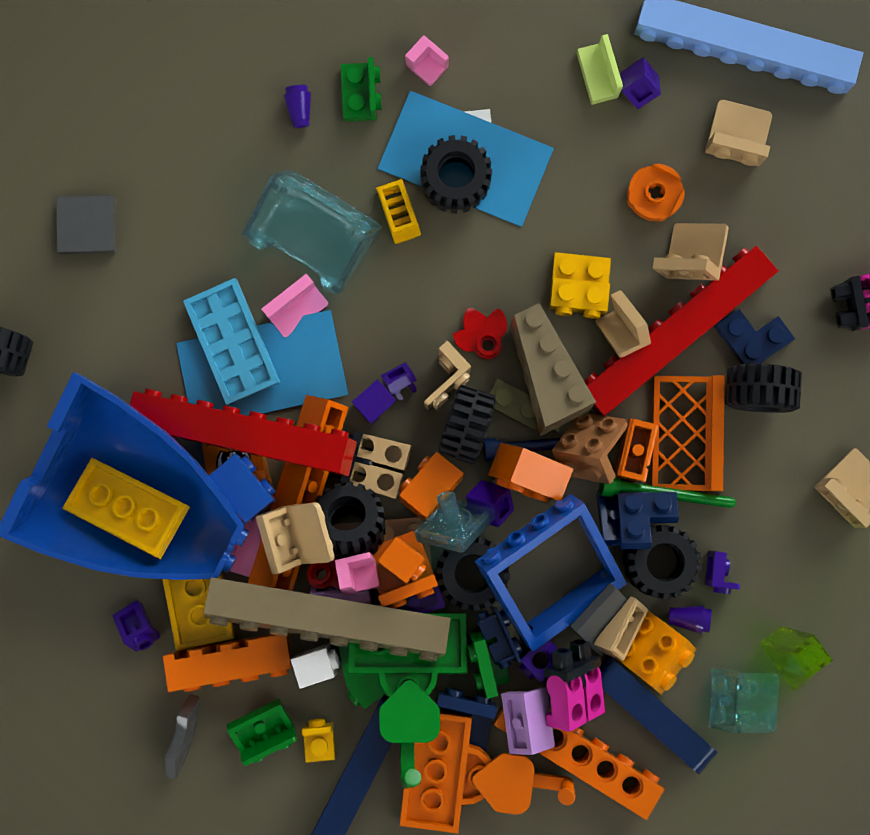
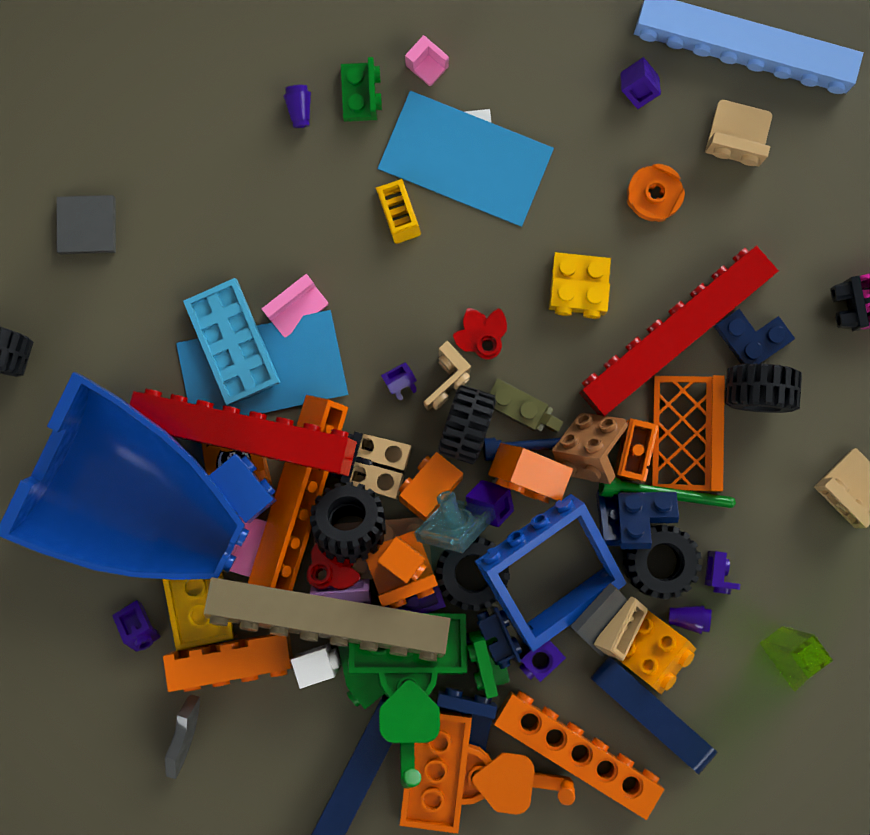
yellow piece [62,458,190,560] -> none
green bracket [226,698,297,766] -> none
clear light blue windscreen [242,170,382,294] -> none
tan bracket [256,502,335,574] -> none
yellow bracket [301,718,336,762] -> none
bright pink panel [335,552,380,595] -> none
dark purple panel [352,379,396,425] -> none
black tyre [420,135,492,214] -> none
lavender panel [501,688,555,755] -> none
dark tan wedge [509,303,596,437] -> none
dark pink hips [544,639,605,732] -> none
yellowish green panel [576,34,623,105] -> none
tan panel [595,290,651,357] -> none
tan bracket [652,223,729,281] -> none
clear light blue bracket [709,668,779,733] -> none

